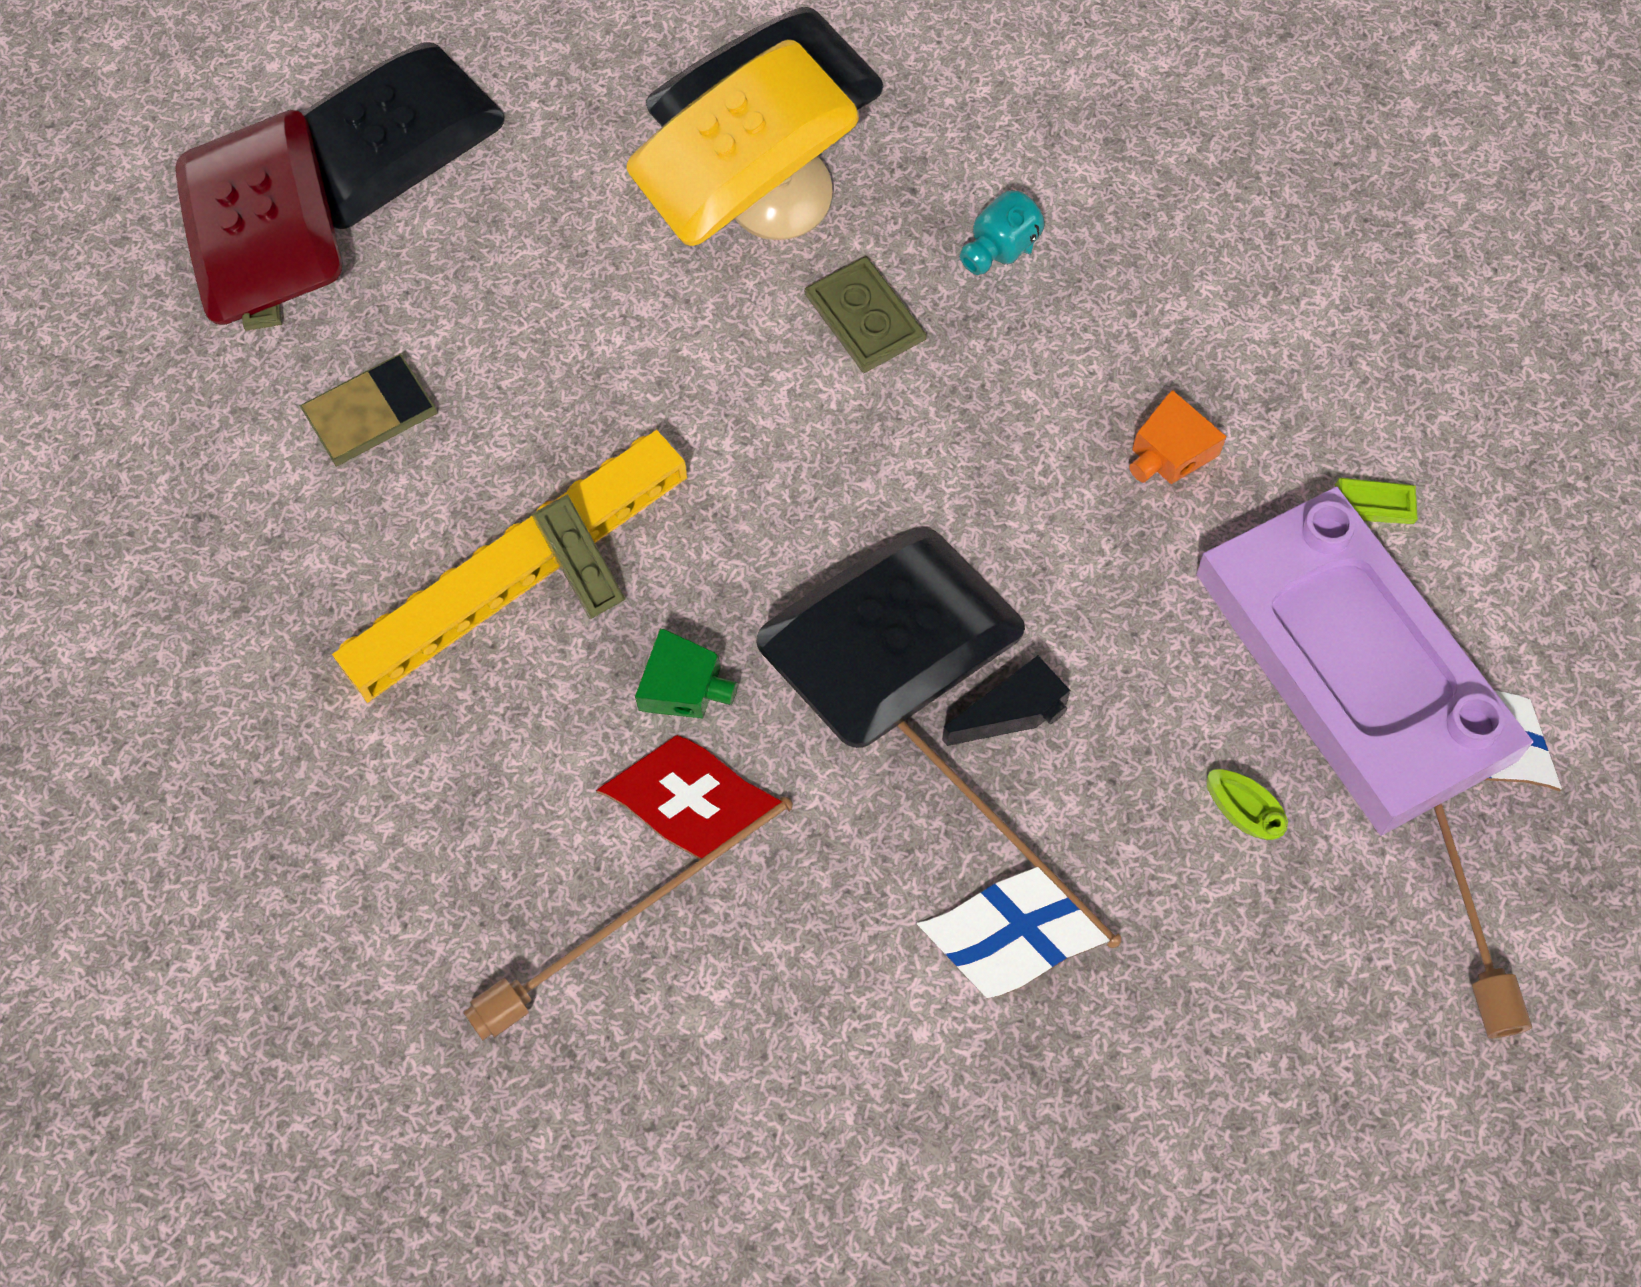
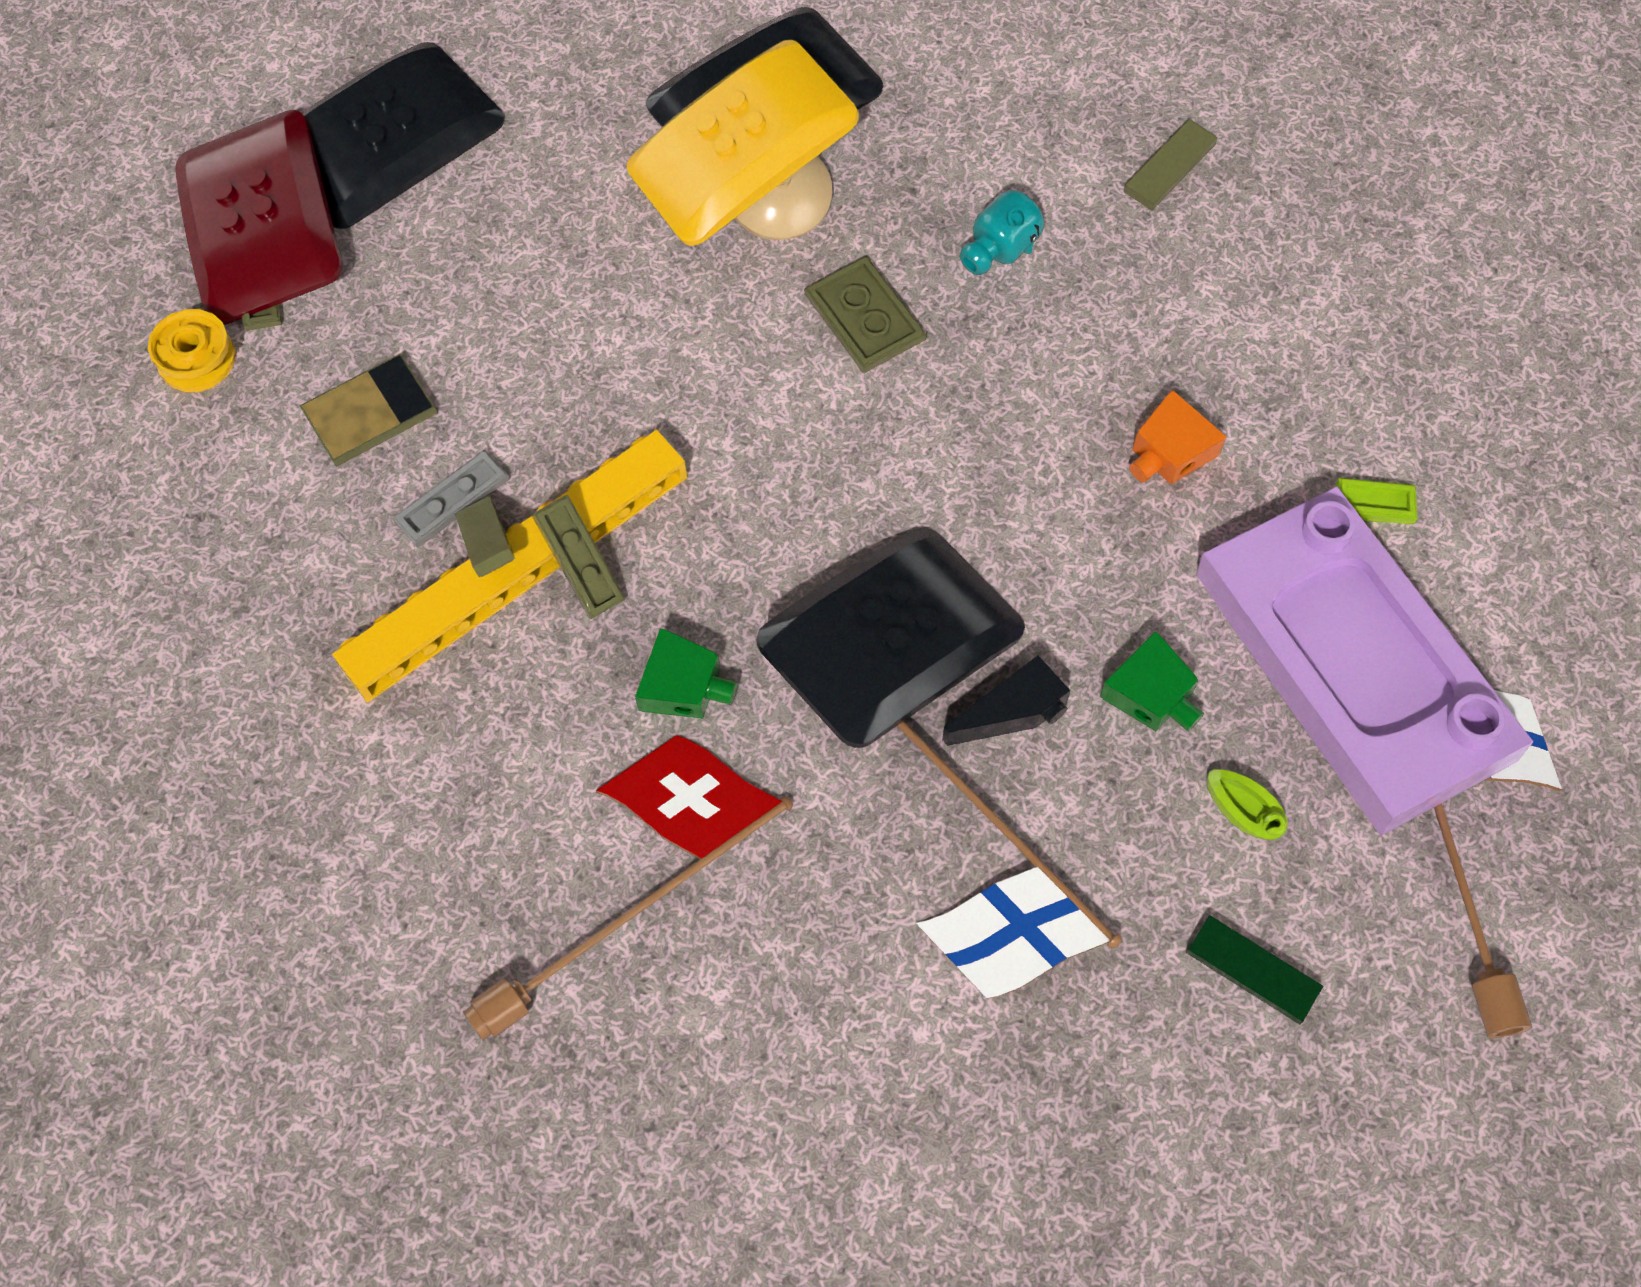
none -> yellow wheel [147,309,236,392]
none -> light grey tile [393,450,509,548]
none -> olive tile [455,496,515,577]
none -> green torso [1100,631,1204,732]
none -> olive tile [1123,119,1218,211]
none -> dark green tile [1186,915,1324,1025]

